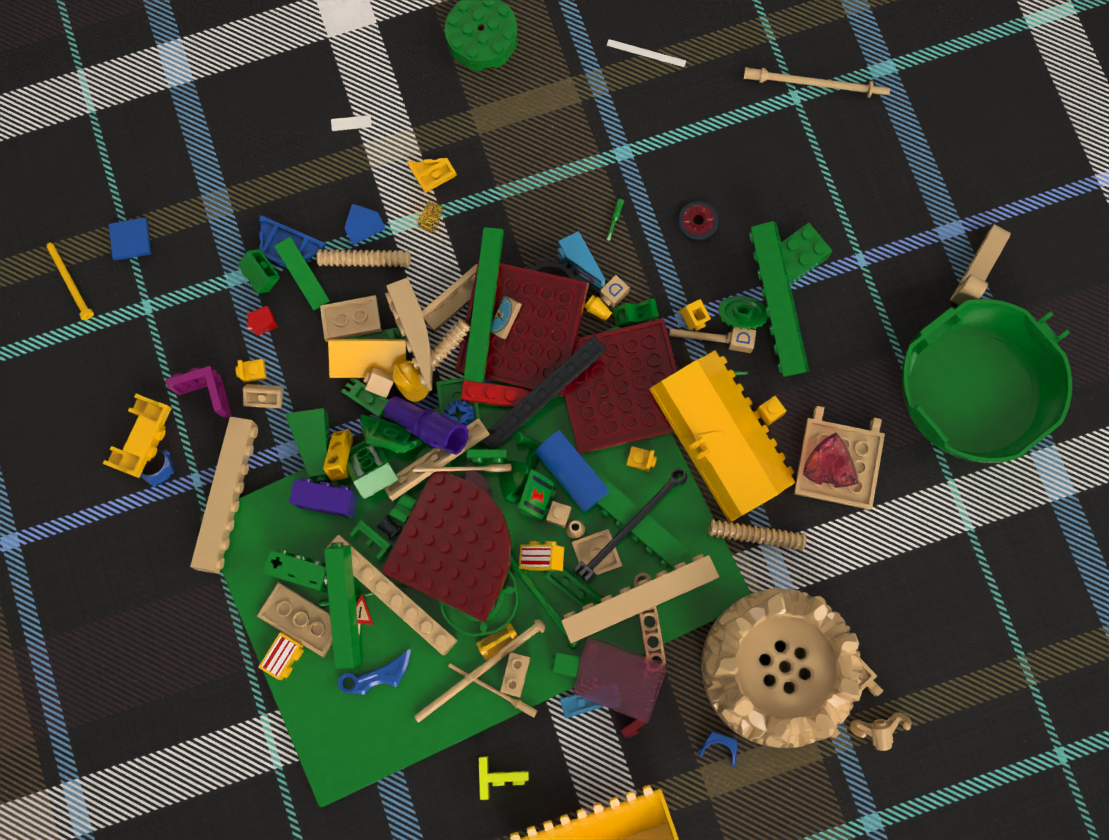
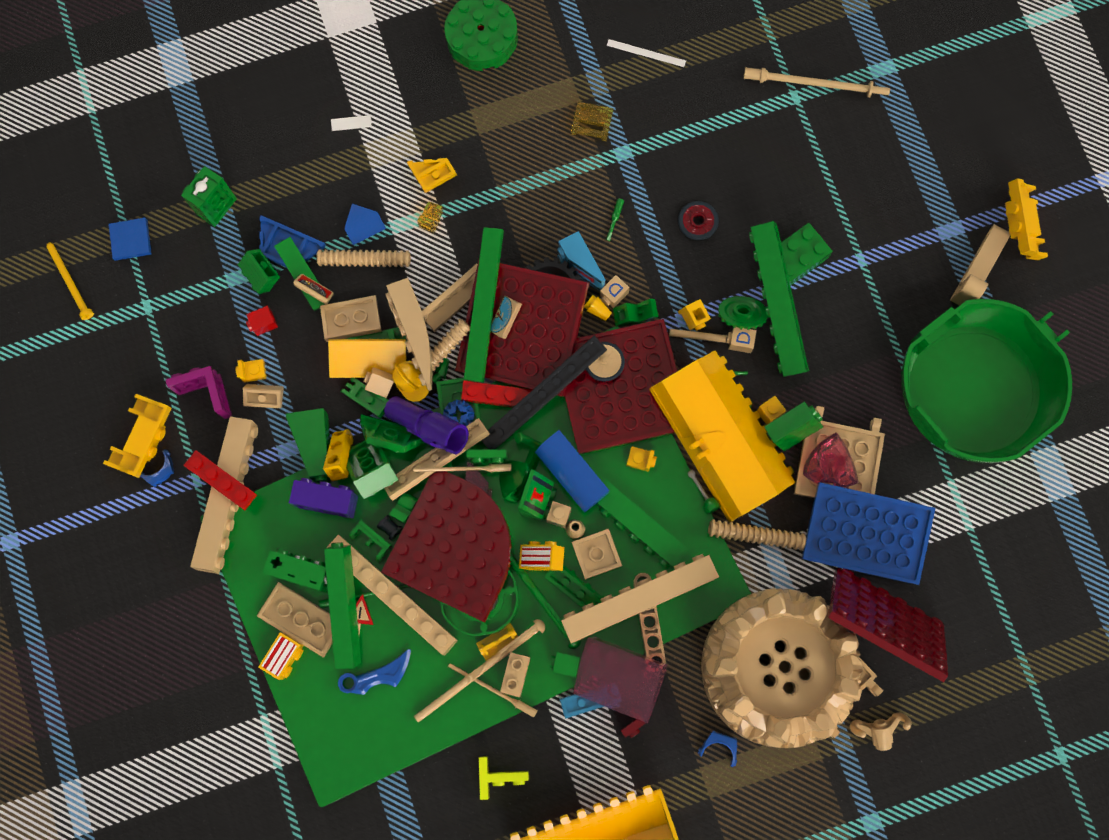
black hinge [573,468,687,584] -> none
none -> green piece [181,166,237,227]
none -> red plate [183,450,257,510]
none -> slope [293,274,334,305]
none -> green bar [432,358,450,384]
none -> clear yellow plate [571,102,614,141]
none -> tan wheel [586,342,625,382]
none -> hinge [688,470,721,514]
none -> green brick [764,402,824,451]
none -> blue plate [801,482,936,585]
none -> dark red plate [828,567,948,682]
none -> yellow bracket [1005,178,1048,260]

